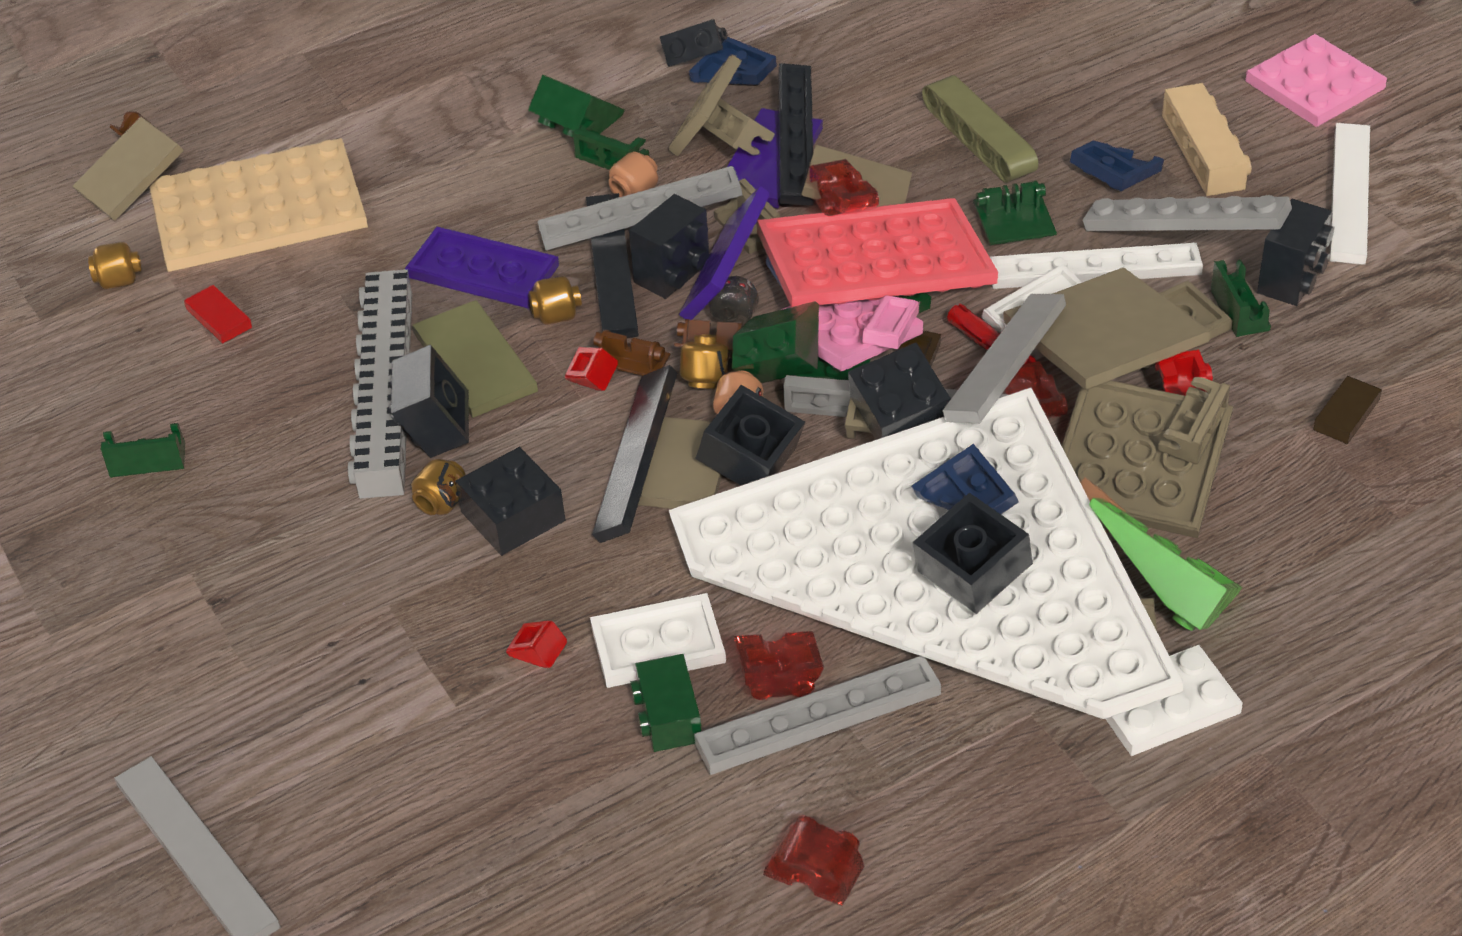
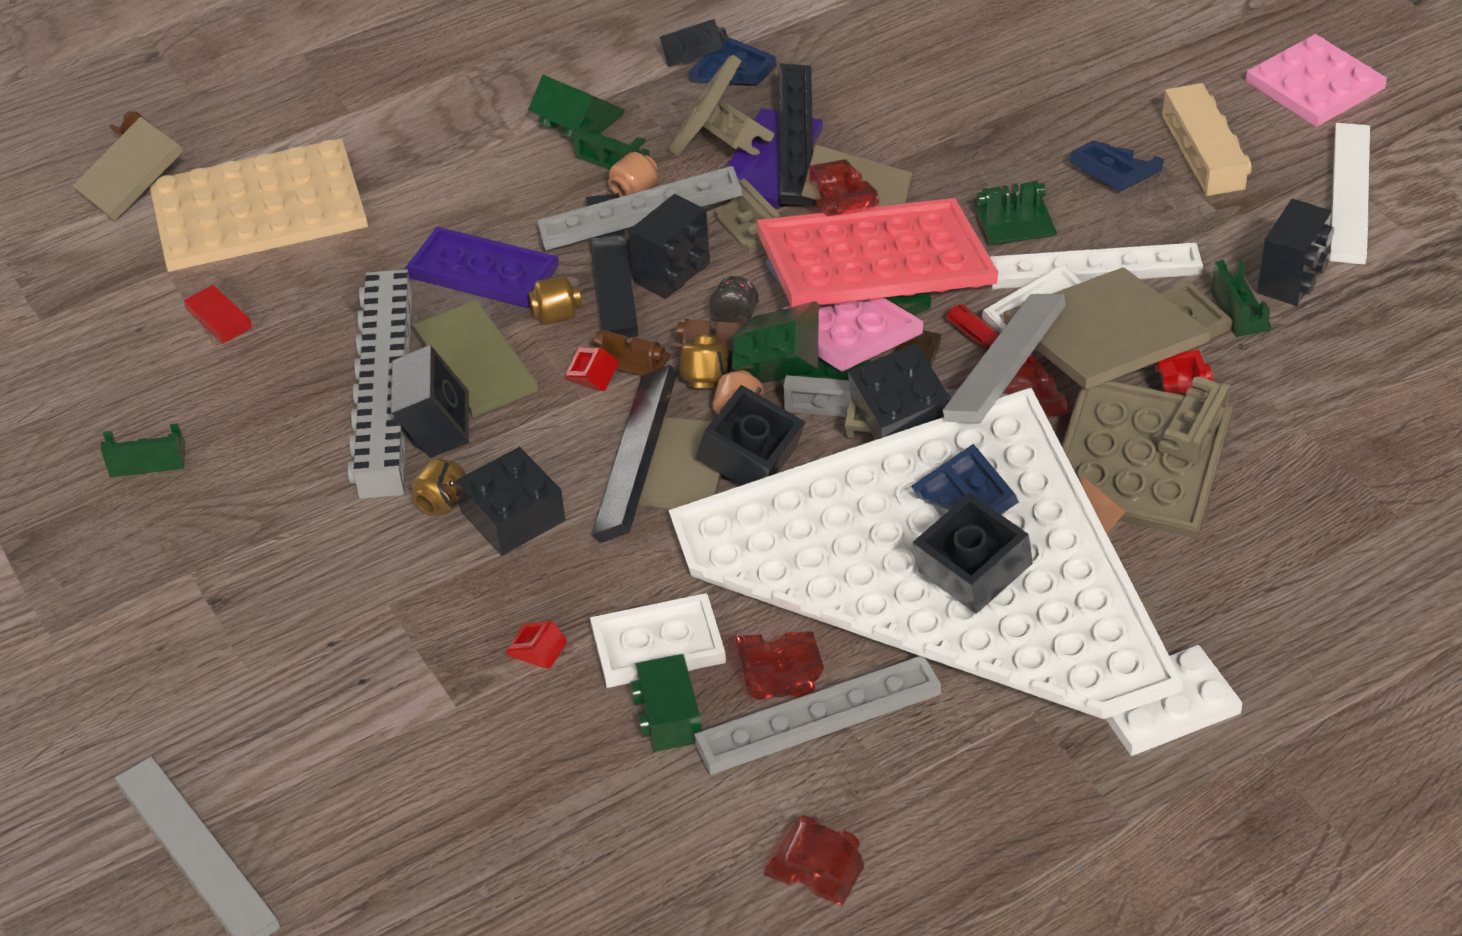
pearl gold head [88,242,142,289] -> none
dark purple tile [679,186,770,320] -> none
bright pink tile [863,295,919,349] -> none
olive beam [922,75,1038,183] -> none
light grey plate [1083,195,1292,231] -> none
bright green wedge [1089,498,1243,631] -> none
dark brown tile [1313,375,1382,444] -> none

